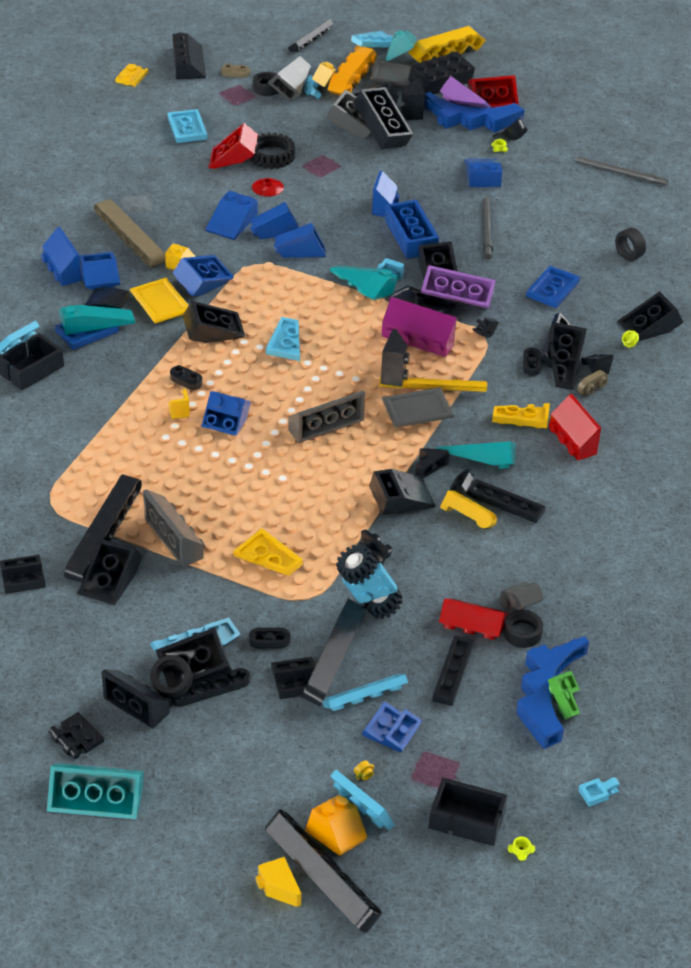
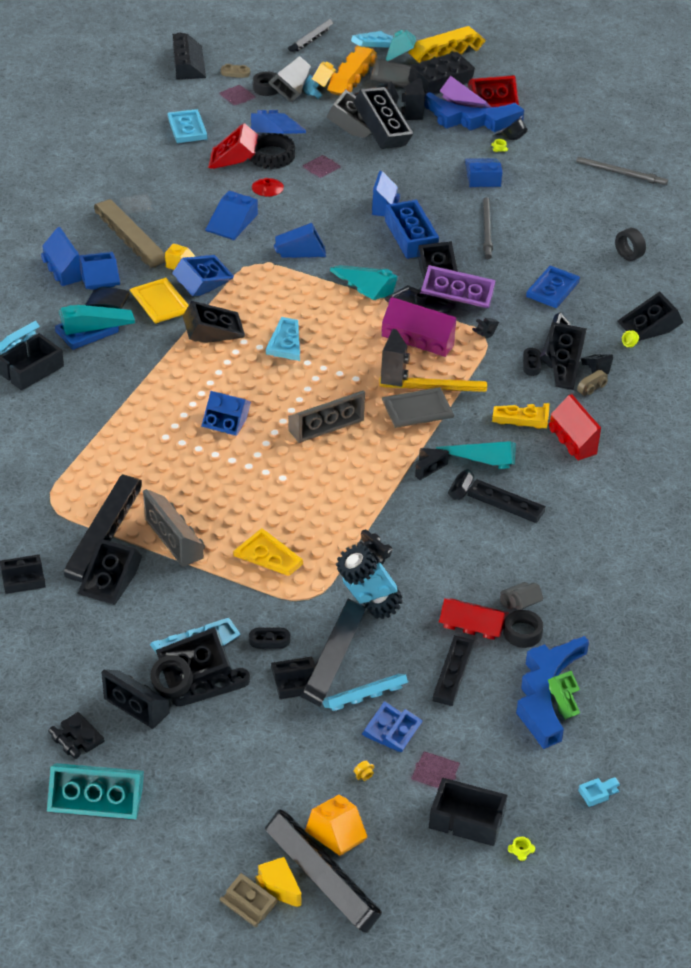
yellow plate [115,64,148,87] -> none
yellow panel [168,389,190,419] -> none
black plate [170,365,203,390] -> none
blue slope [250,202,299,239] -> none
medium azure plate [330,770,395,831] -> none
black slope [369,469,436,515] -> none
medium azure bracket [377,258,404,280] -> none
yellow leg [440,490,497,528] -> none
none -> dark tan plate [220,873,278,928]
none -> blue slope [251,110,306,134]

